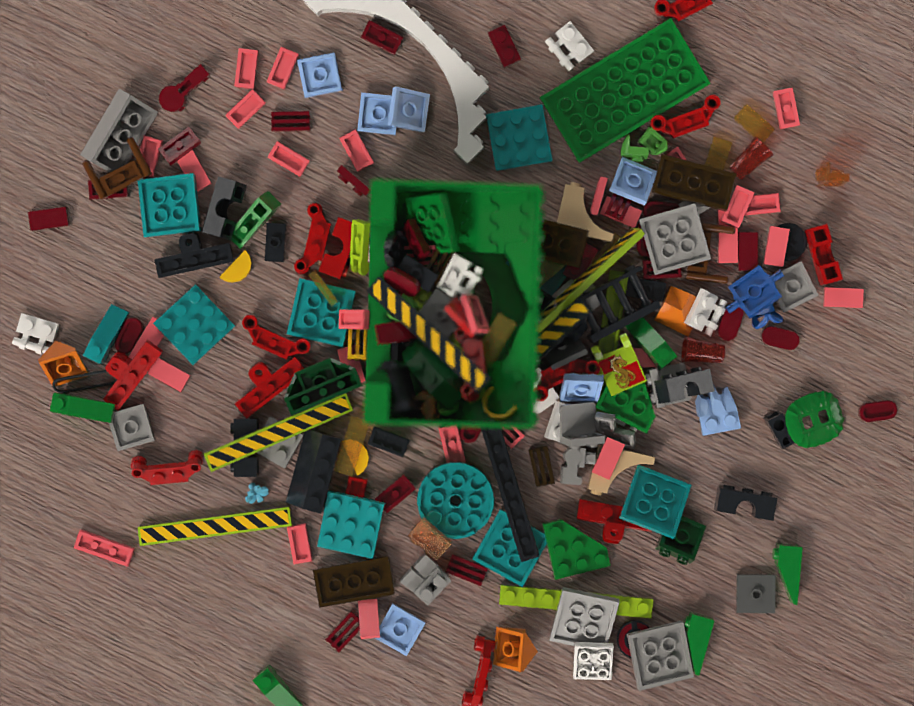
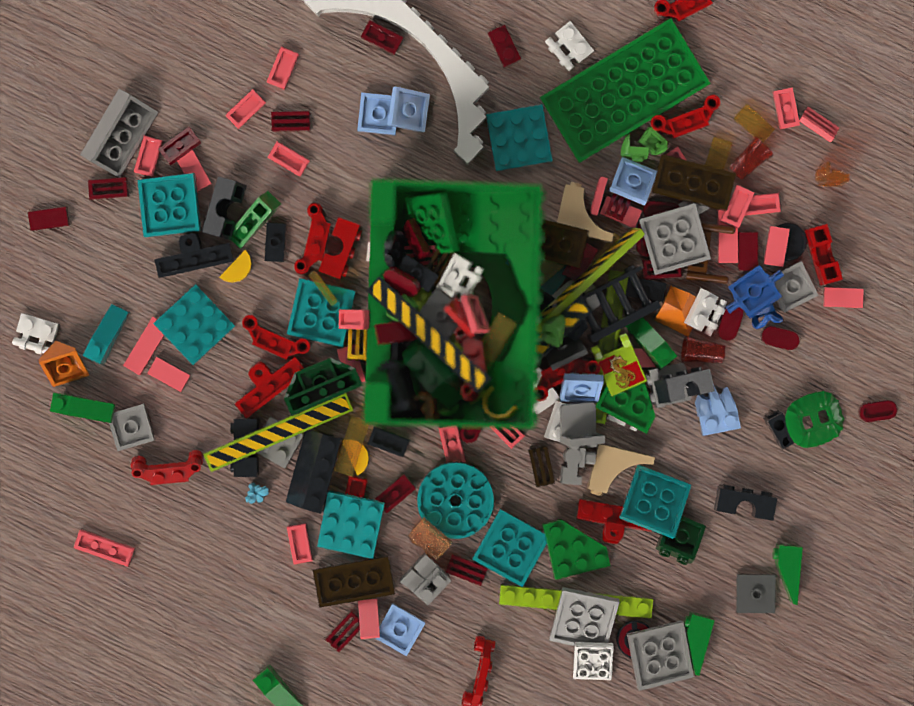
black piece [52,370,117,393] -> none
reddish brown plate [82,137,152,200] -> none
red plate [103,339,163,411] -> none
dark red tile [115,318,144,354] -> none
tile [137,506,292,546] -> none
dark red piece [159,64,210,112] -> none
coral tile [234,48,259,89] -> none
light blue tile [297,52,343,98] -> none
dark red plate [337,165,370,197] -> none
coral tile [339,129,374,172] -> none
lime hinge [350,219,370,276] -> none
black tile [480,427,540,562] -> none
orange slope [493,627,538,672] -> none
coral tile [591,437,625,480] -> none
light grey tile [595,412,636,449] -> none
none -> bright green plate [542,314,566,347]
none -> coral tile [799,107,839,142]

